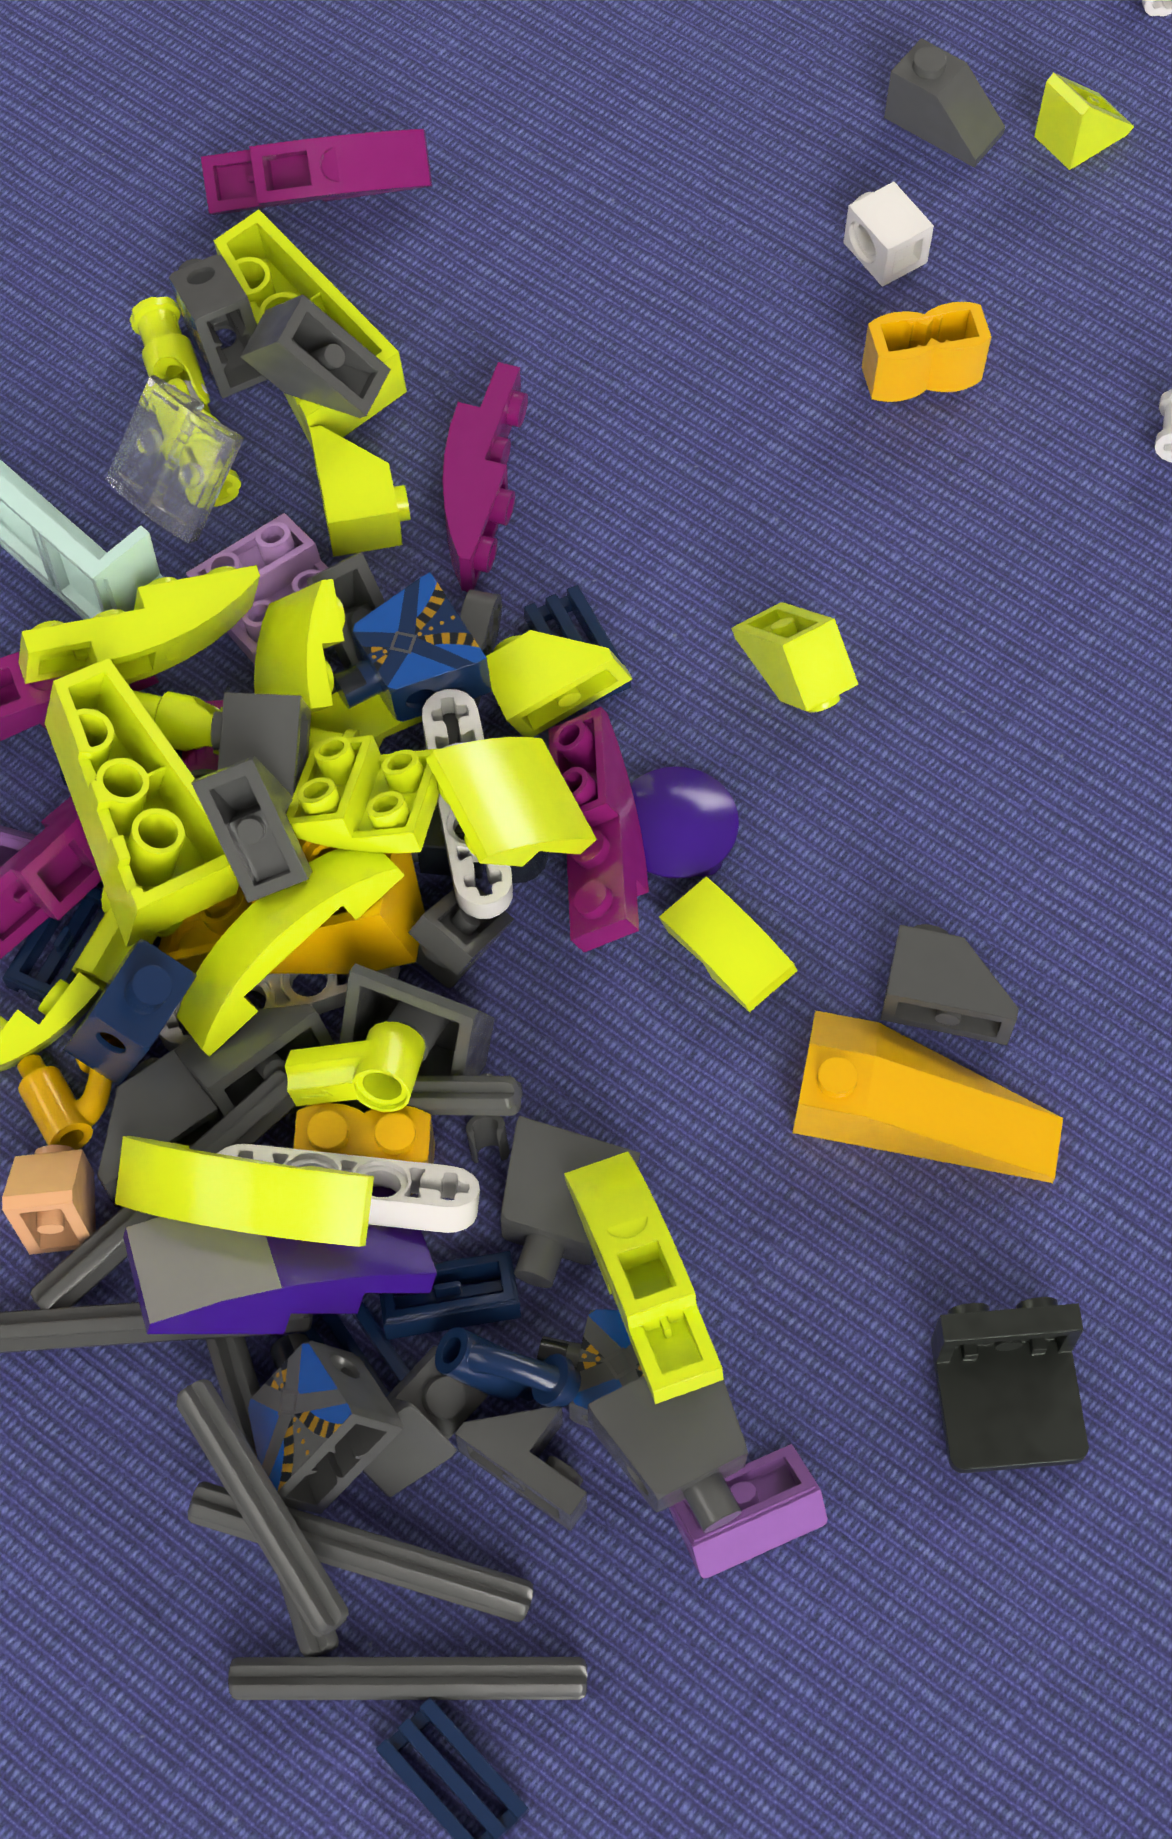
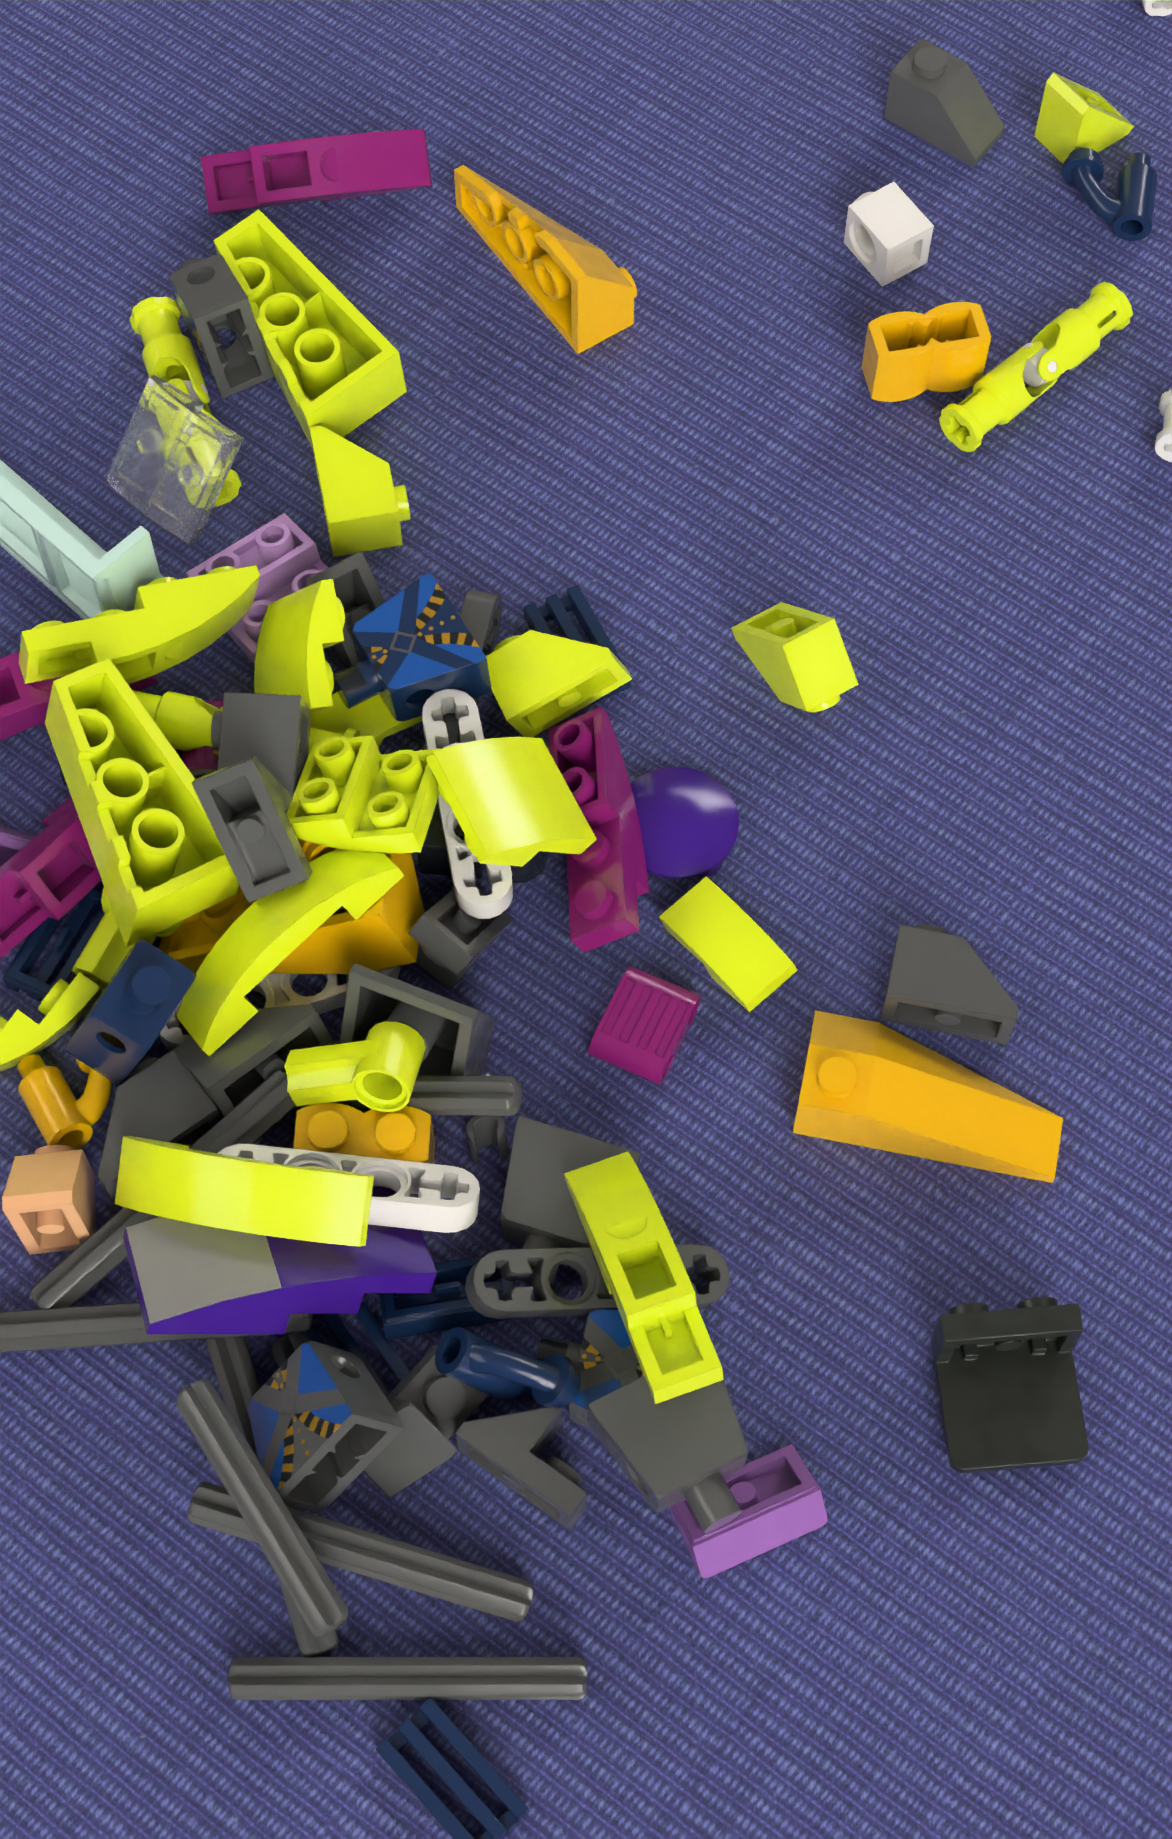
dark grey slope [240,295,391,418] -> none
magenta slope [443,362,528,592] -> none
none -> yellow wedge [454,165,637,354]
none -> dark grey beam [465,1244,730,1319]
none -> magenta piece [588,966,701,1085]
none -> neon yellow piece [939,282,1133,452]
none -> dark blue plant [1062,148,1157,241]

